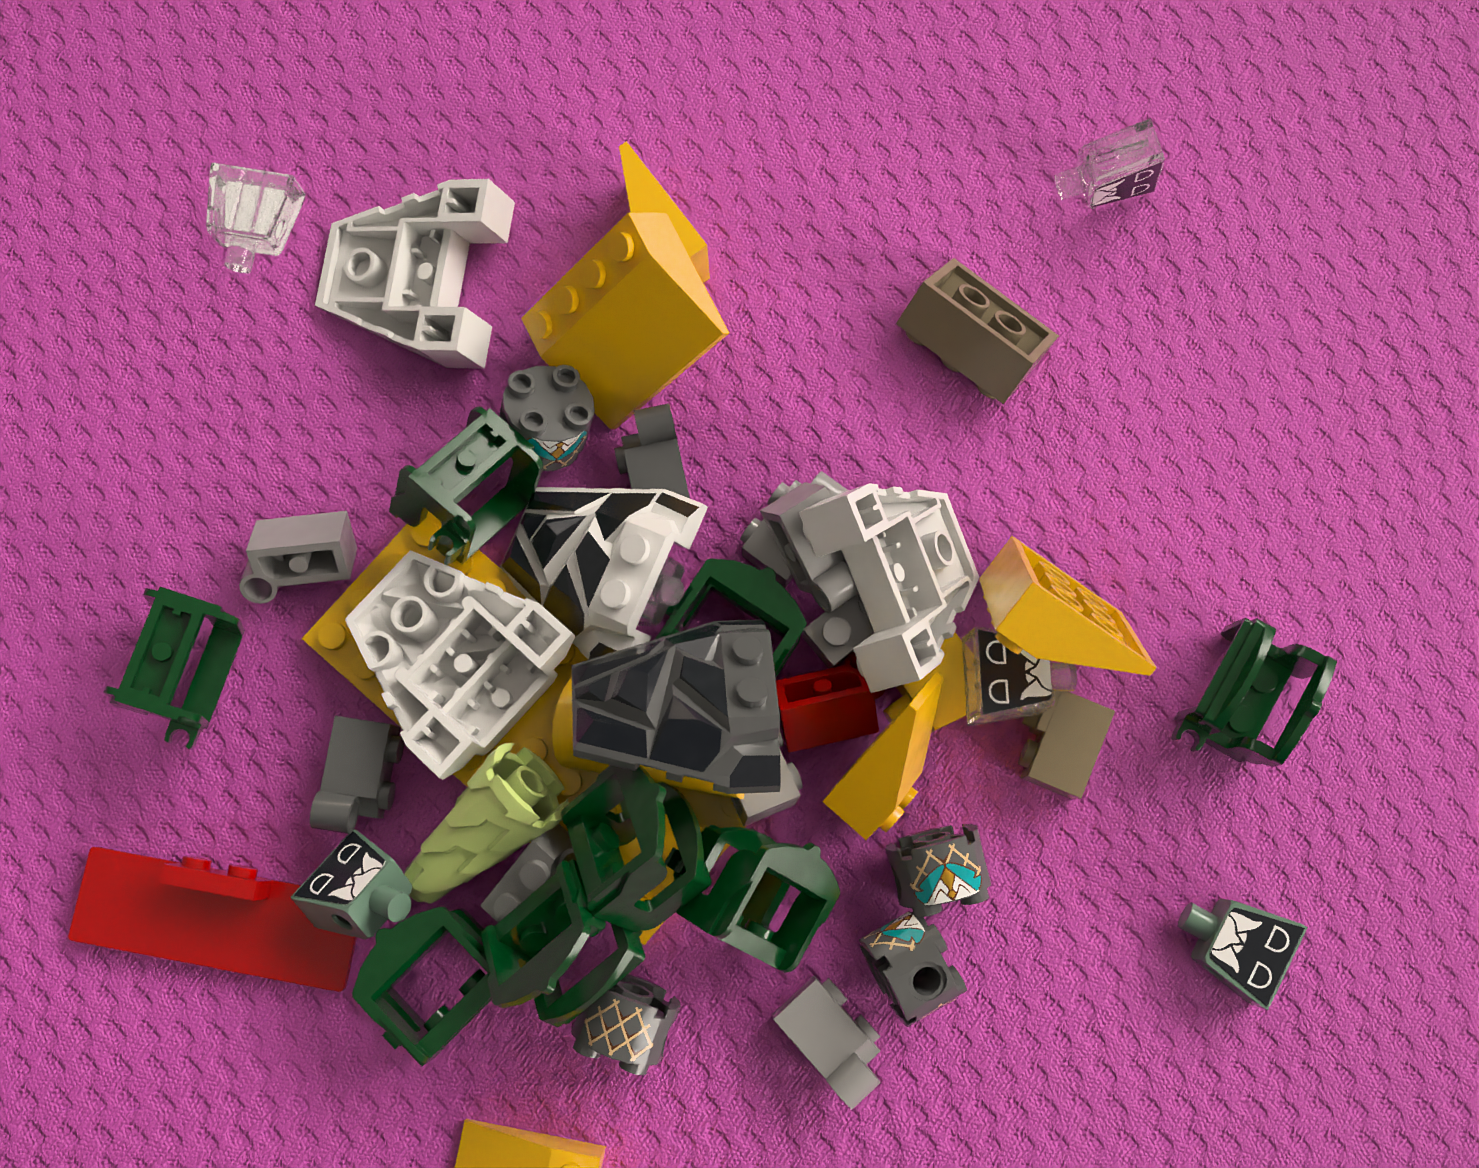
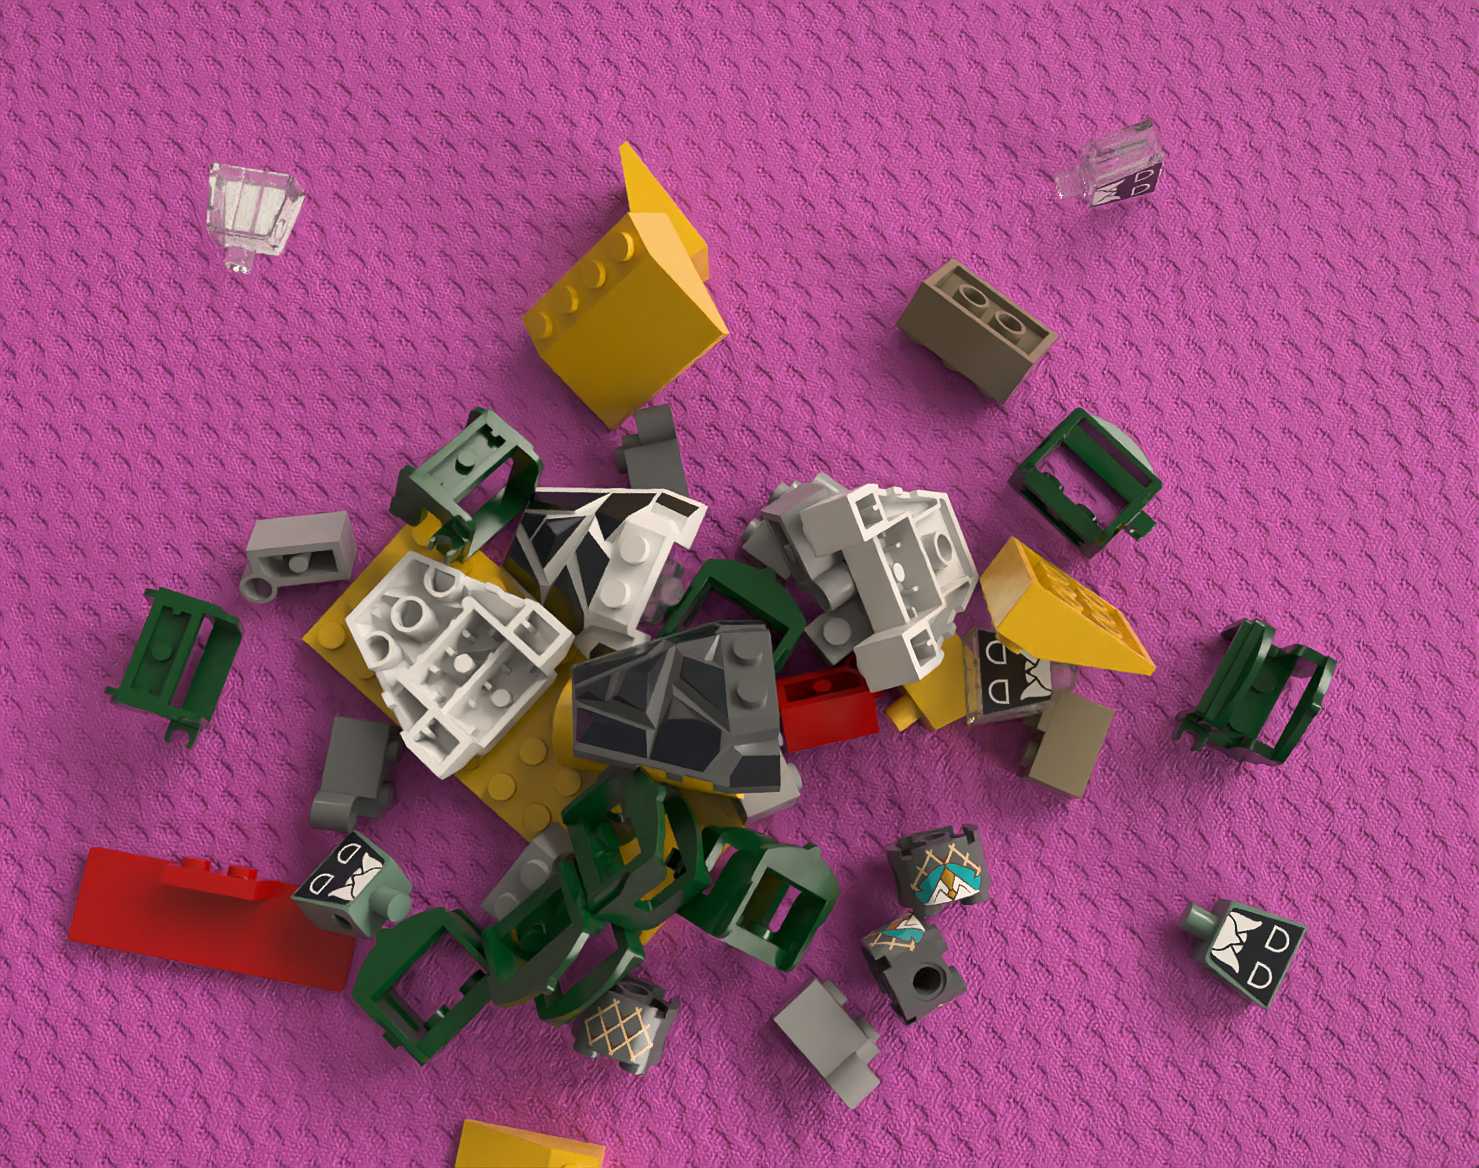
white wedge [315,179,515,369] -> none
yellowish green cone [404,743,569,903] -> none
dark grey brick [499,365,595,471] -> none
yellow slope [822,672,943,840] -> none
none -> dark green animal [1007,407,1163,560]

